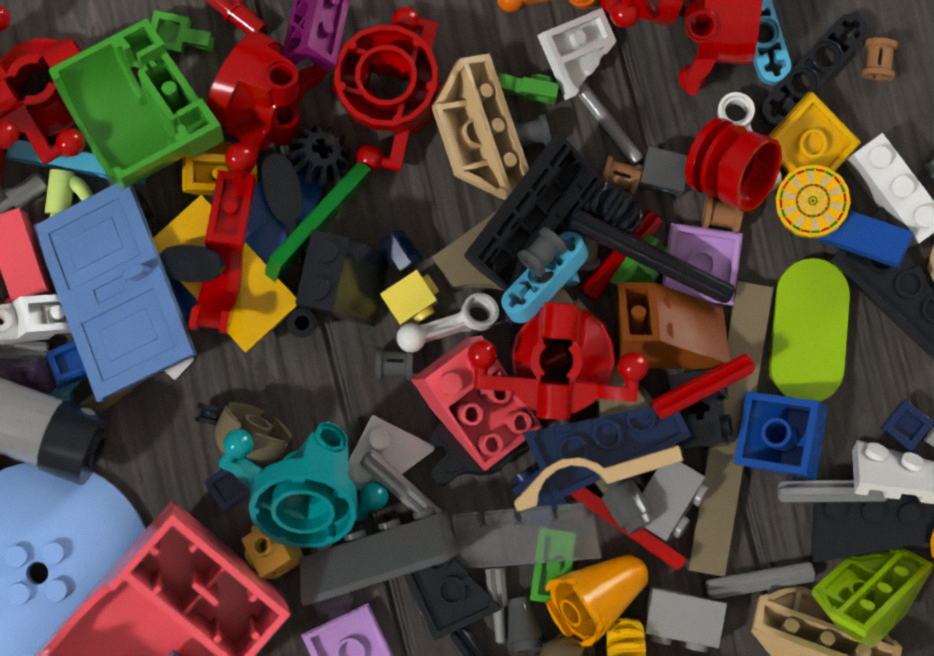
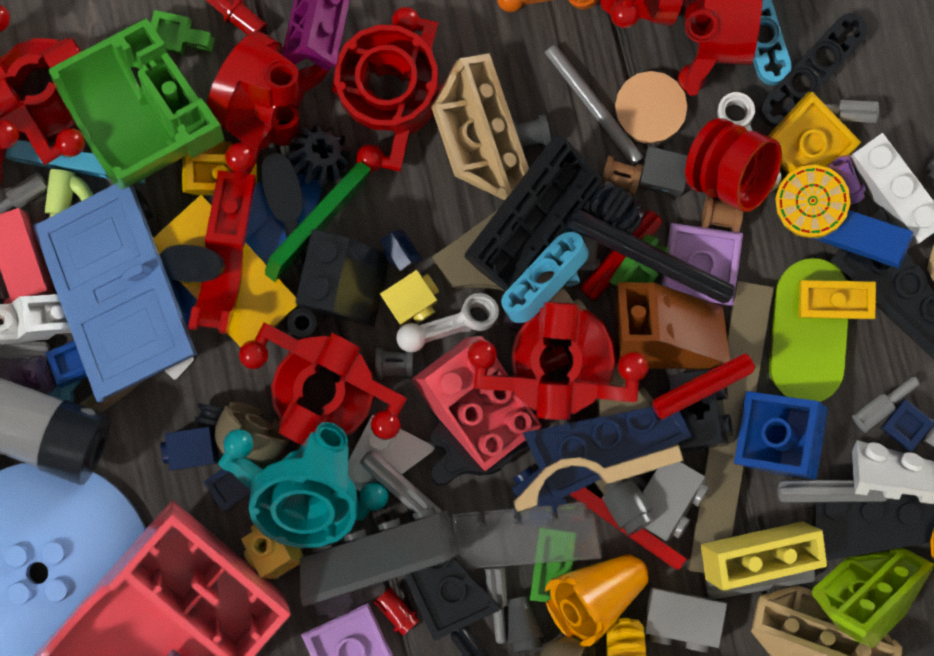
bright green plate [498,73,559,105] -> none
dark grey bush [517,227,567,277] -> none
white wing [537,8,616,100] -> none
medium nougat bush [861,37,899,81] -> none
none -> dark blue brick [161,427,219,470]
none -> red piece [239,322,407,445]
none -> red pin [373,587,419,635]
none -> light nougat tile [615,71,688,144]
none -> light yellow brick [701,521,827,591]
none -> yellow plate [798,280,876,319]
none -> light grey axle [825,100,879,123]
none -> medium lavender pin [828,156,866,205]
none -> light grey axle [852,376,920,433]

